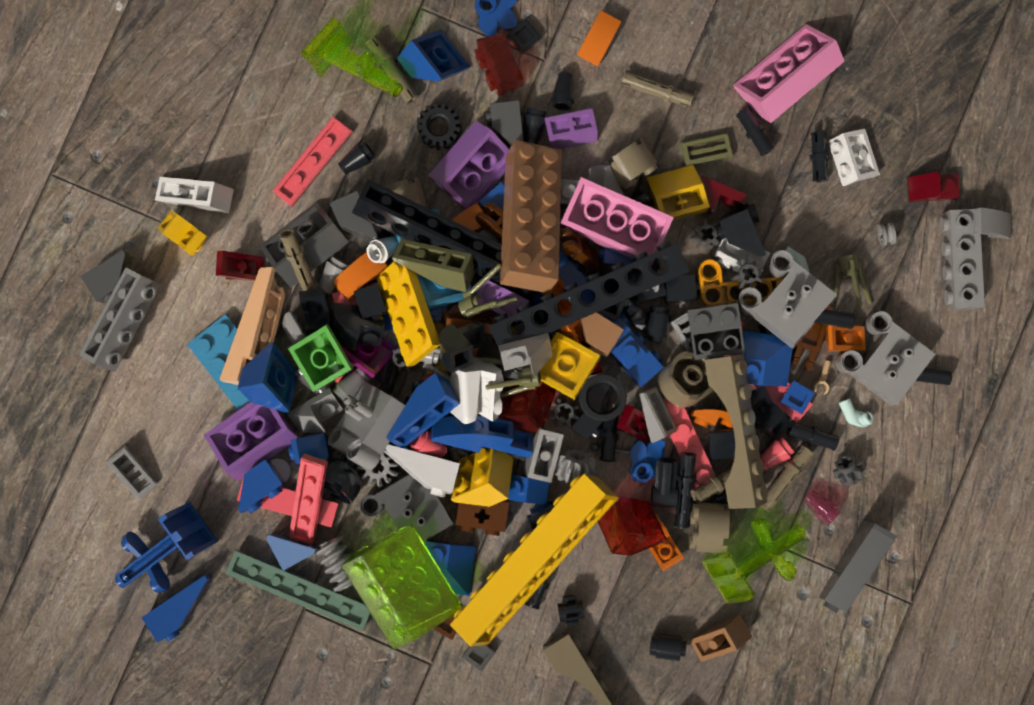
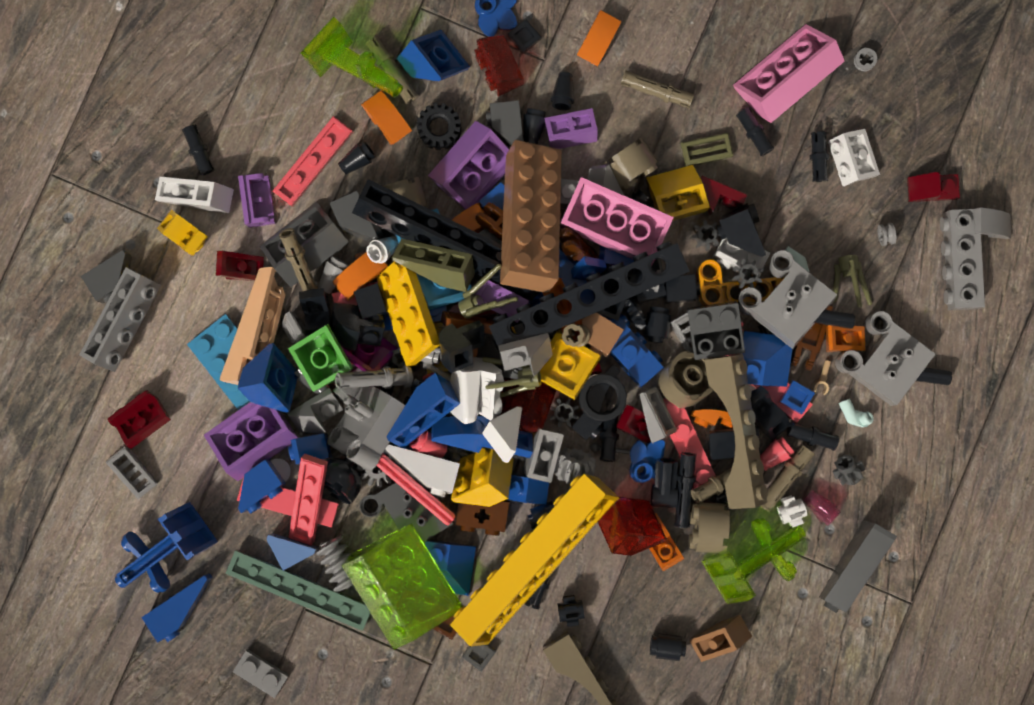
none -> dark red bracket [107,390,171,449]
none -> black pin [182,124,215,176]
none -> light grey plate [233,649,289,698]
none -> medium lavender hinge [238,173,276,228]
none -> light grey pin [335,365,413,389]
none -> orange slope [361,90,412,145]
none -> coral axle [376,453,456,525]
none -> white slope [482,406,522,463]
none -> dark tan bush [562,324,590,347]
none -> blue plate [571,256,607,281]
none -> white gear [777,495,807,528]
none -> light grey bush [854,48,877,72]

